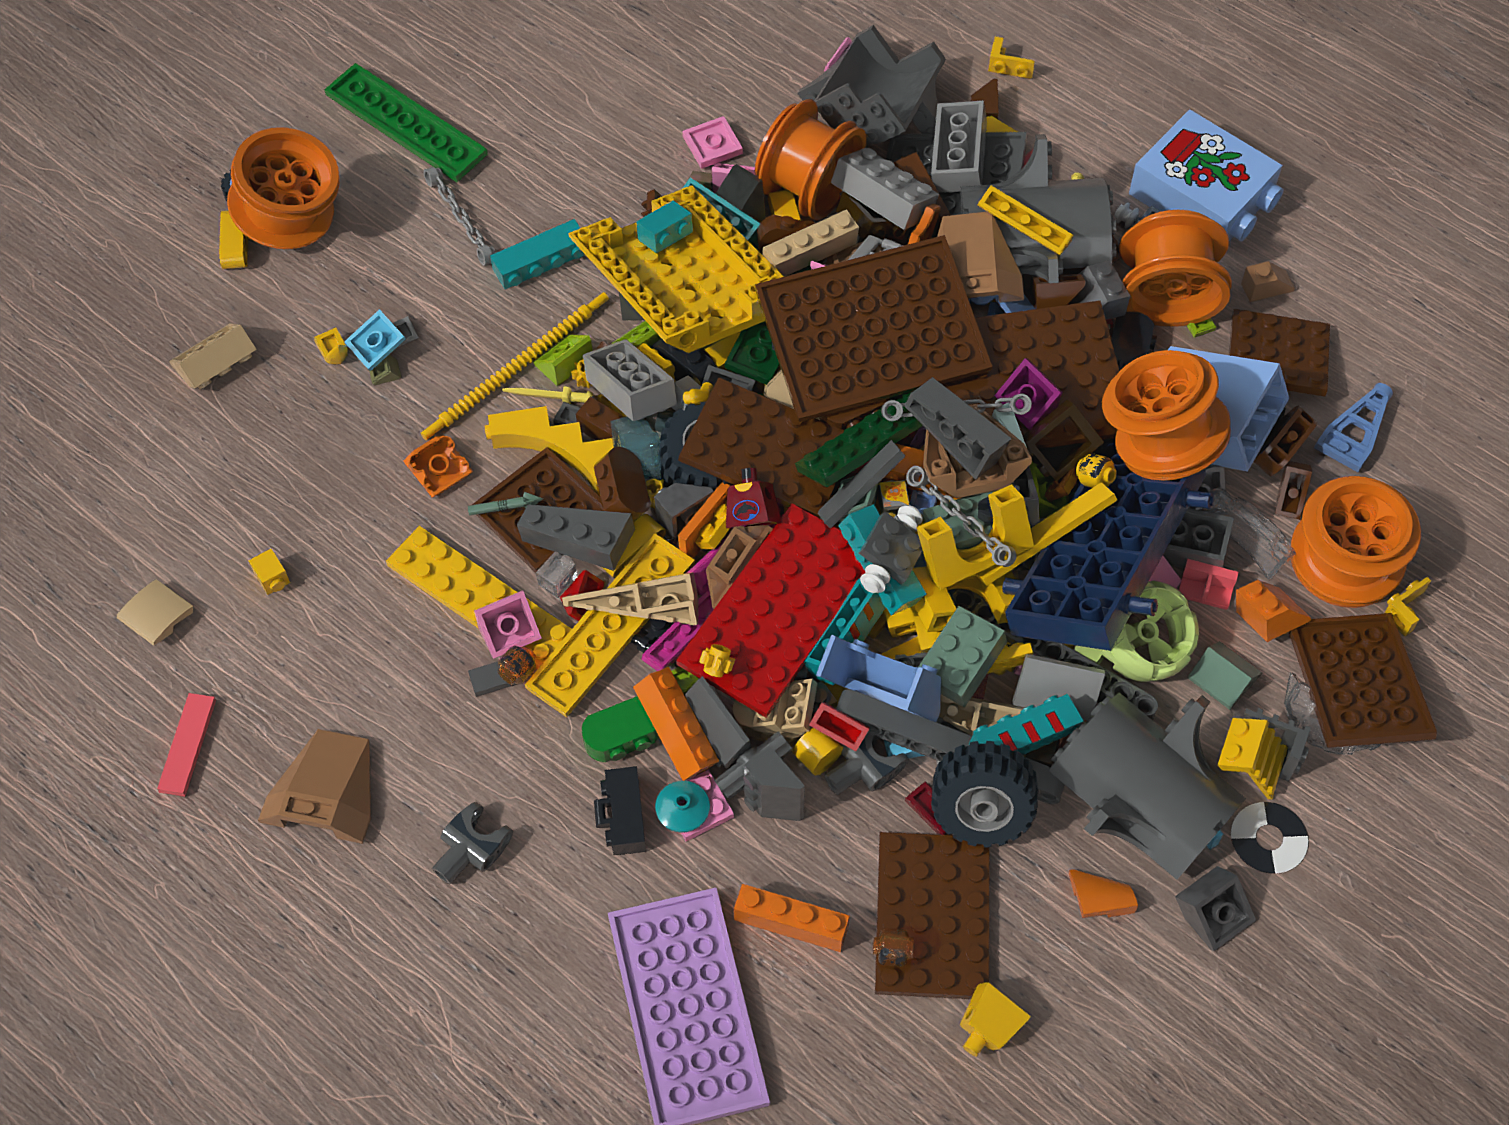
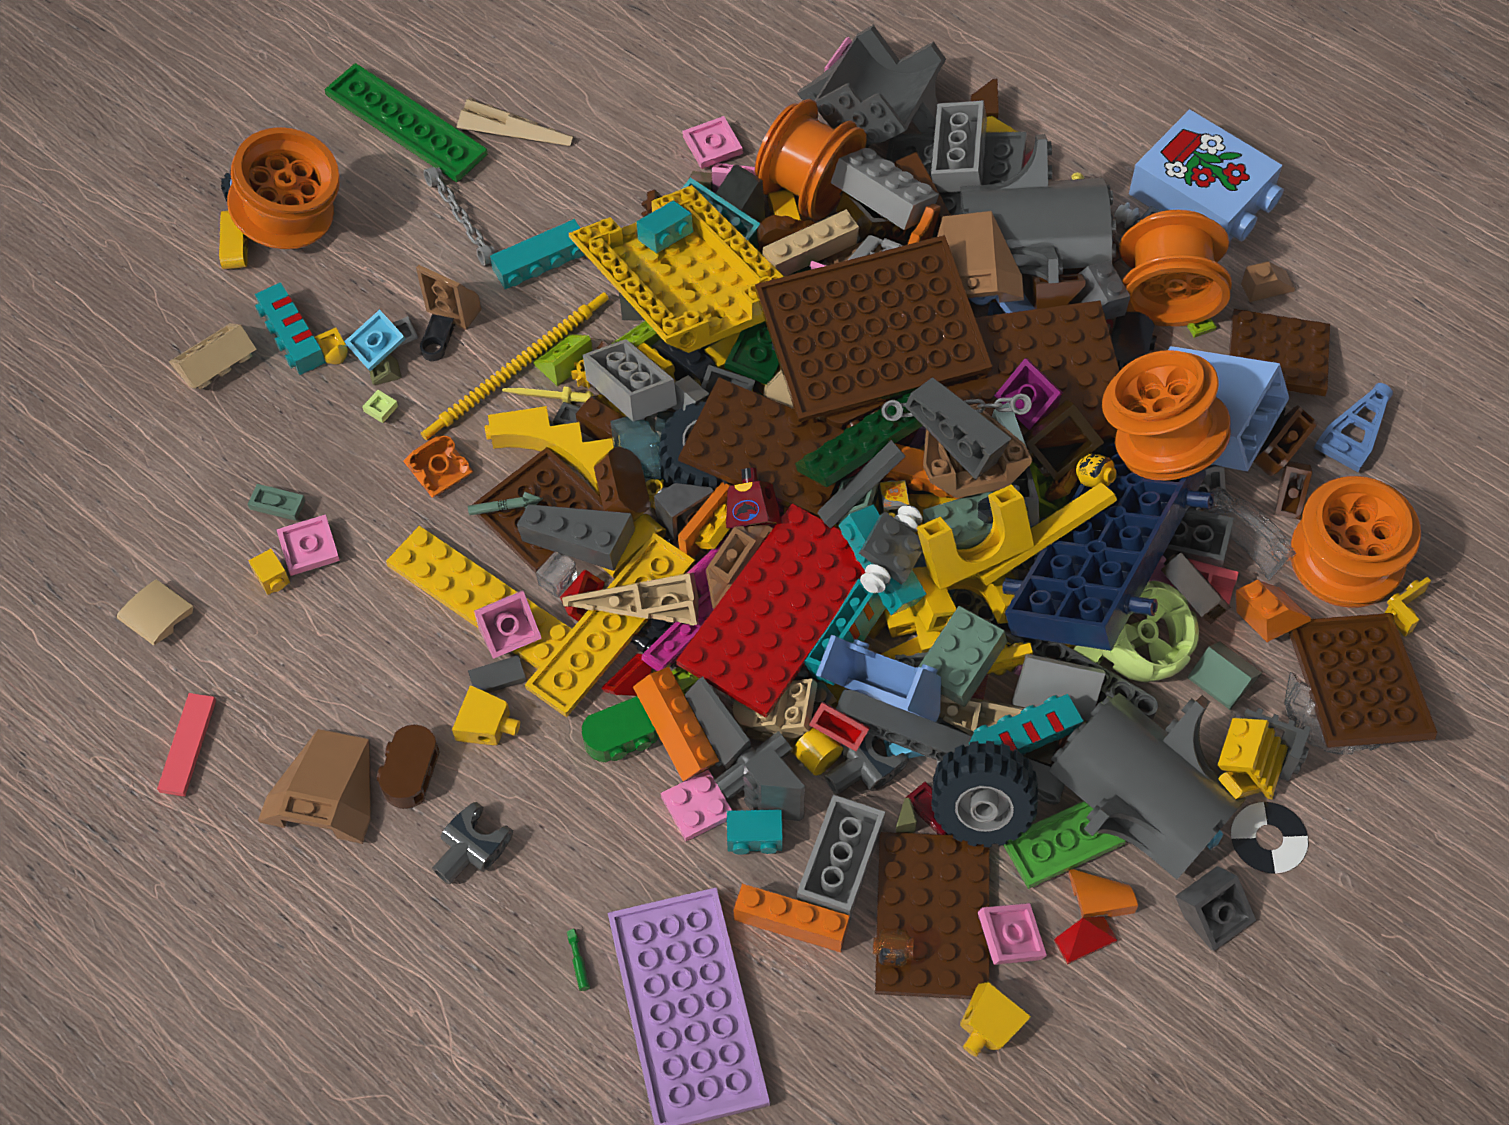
clear orange head [497,646,537,685] -> none
black piece [594,766,646,855] -> none
teal dish [655,781,710,833] -> none
yellow arm [683,382,713,406] -> none
yellow gear [699,644,735,677] -> none
light grey piece [906,466,1016,567] -> none
medium blue tile [909,490,938,515] -> none
yellow slope [977,185,1073,255] -> none
yellow bracket [988,36,1035,79] -> none
none -> sand green plate [248,484,306,521]
none -> teal brick [254,282,326,375]
none -> bright pink plate [276,514,340,576]
none -> yellowish green plate [362,390,398,423]
none -> reddish brown brick [377,724,440,809]
none -> medium nougat slope [416,265,482,329]
none -> black piece [420,314,455,361]
none -> yellow torso [452,686,520,746]
none -> tan wedge [456,97,573,146]
none -> green piece [567,928,590,991]
none -> red slope [601,653,652,696]
none -> teal brick [727,810,782,855]
none -> light grey brick [797,795,885,922]
none -> olive slope [895,797,917,833]
none -> bright pink plate [978,903,1047,965]
none -> bright green plate [1003,801,1126,889]
none -> red slope [1054,916,1117,965]
none -> dark brown window [1161,553,1231,624]
none -> yellow tile [1218,771,1261,799]

